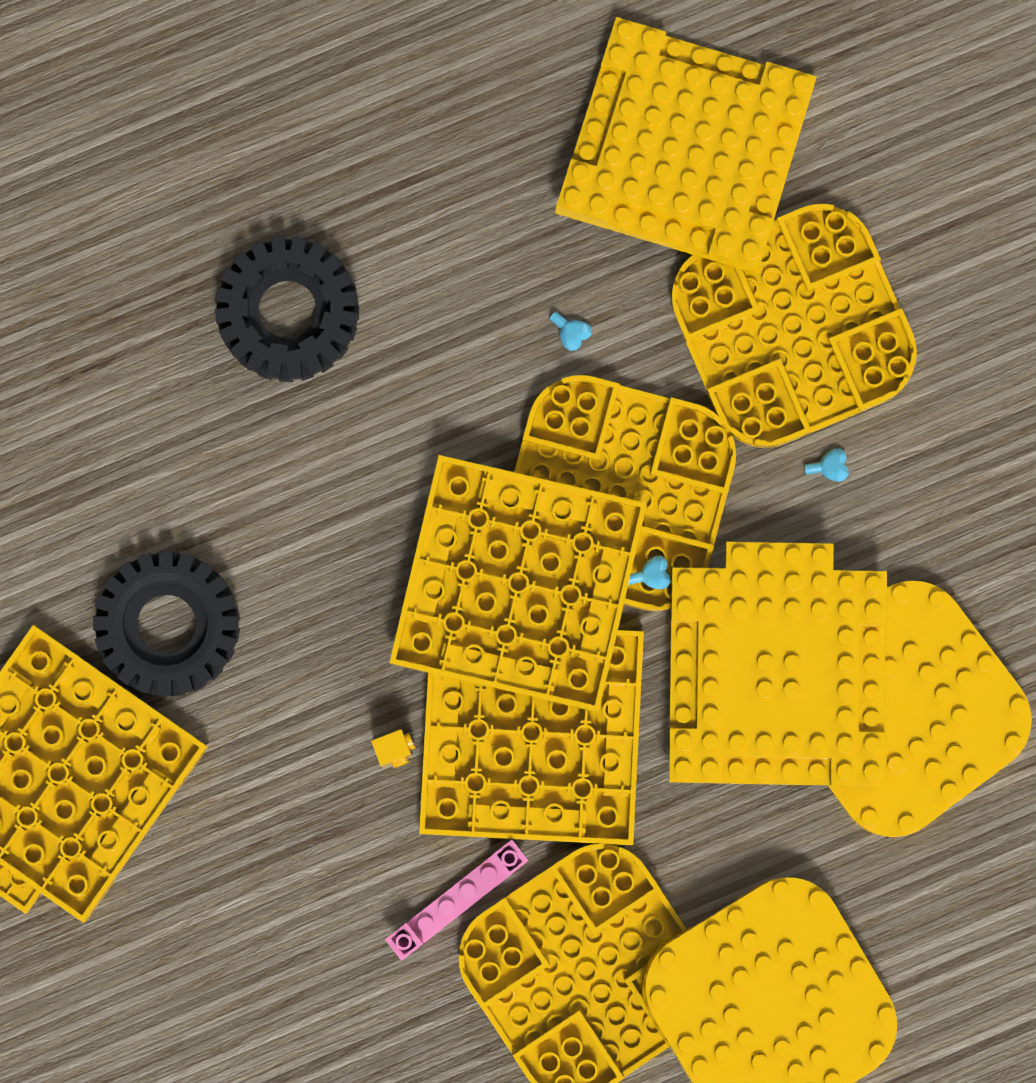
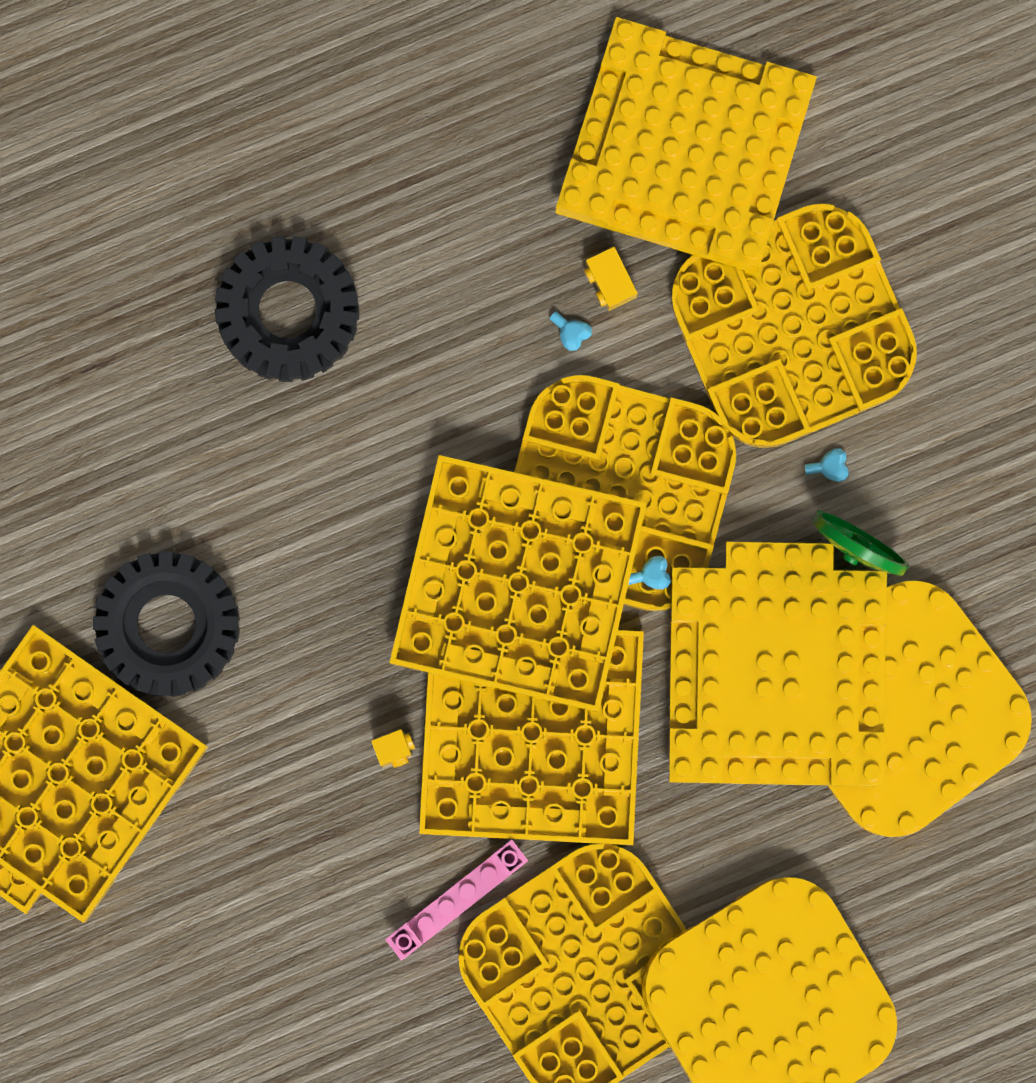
none -> yellow brick [583,247,638,311]
none -> green dish [811,510,909,576]

